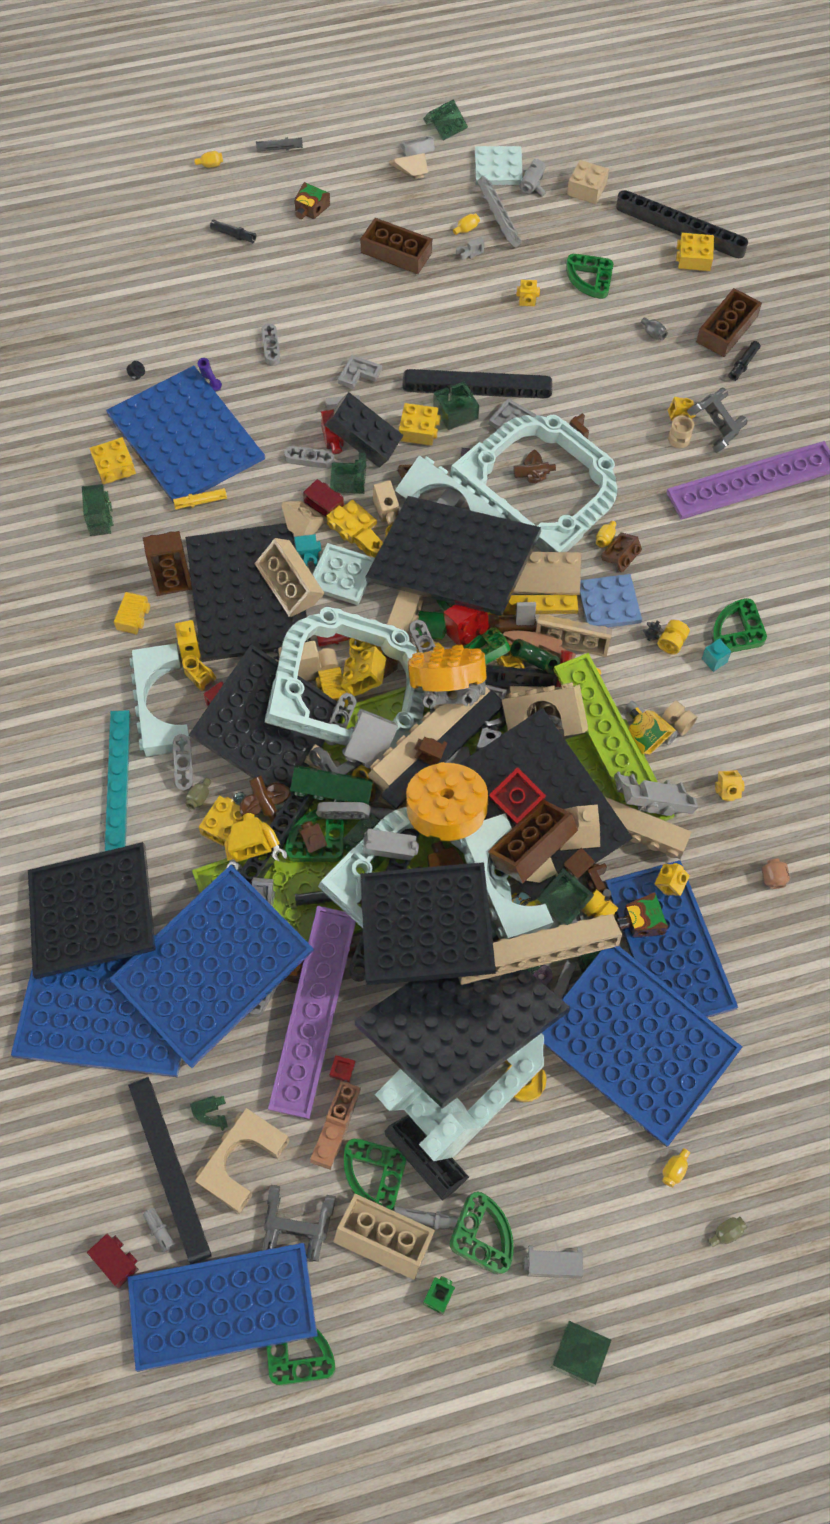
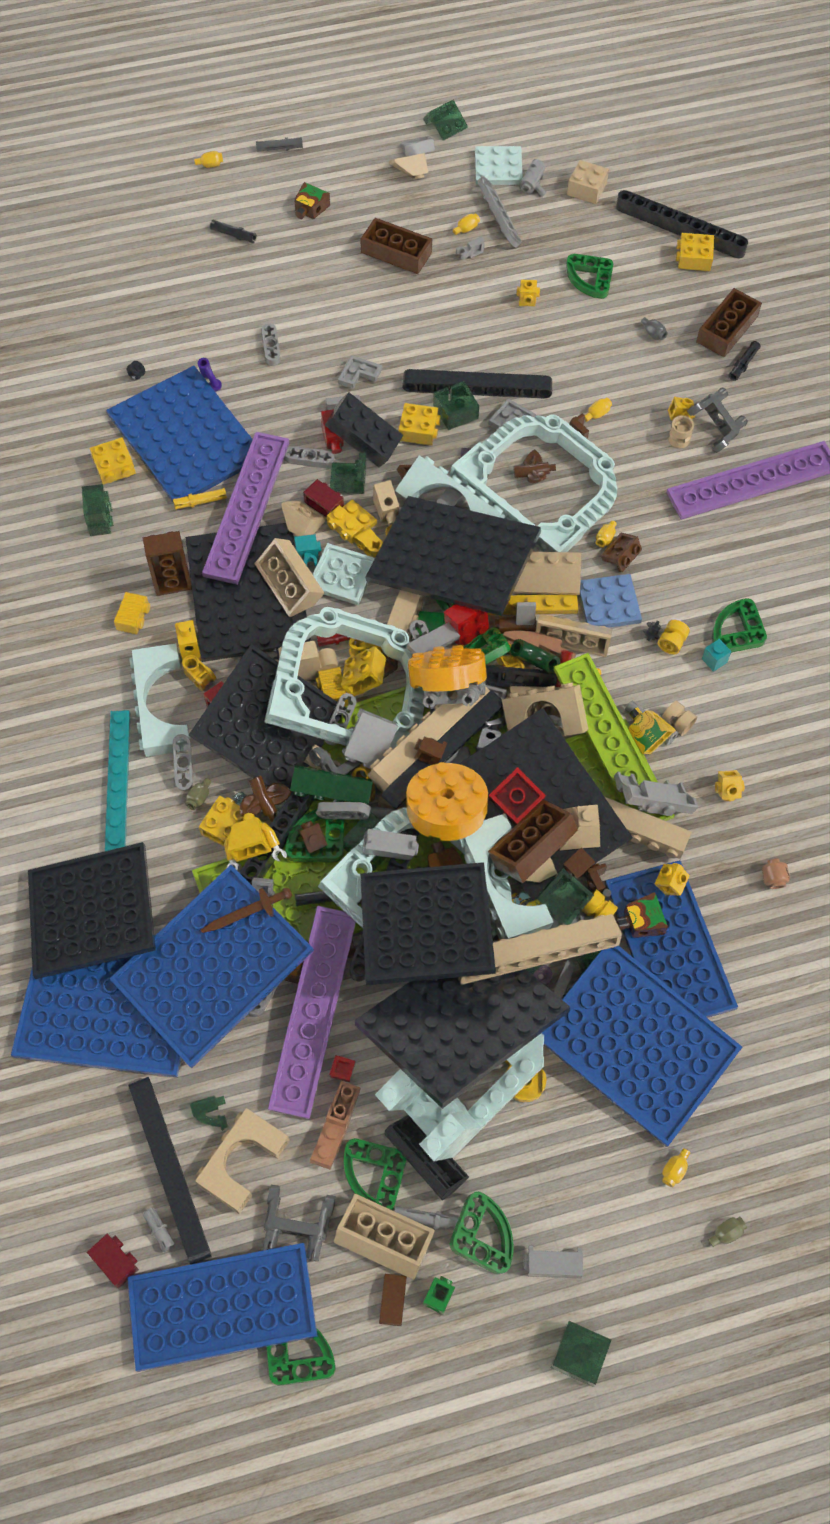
none -> reddish brown sword [201,888,292,933]
none -> medium lavender plate [202,432,289,585]
none -> reddish brown slope [379,1273,407,1326]
none -> light grey tile [406,622,460,654]
none -> yellow plant [584,397,612,422]

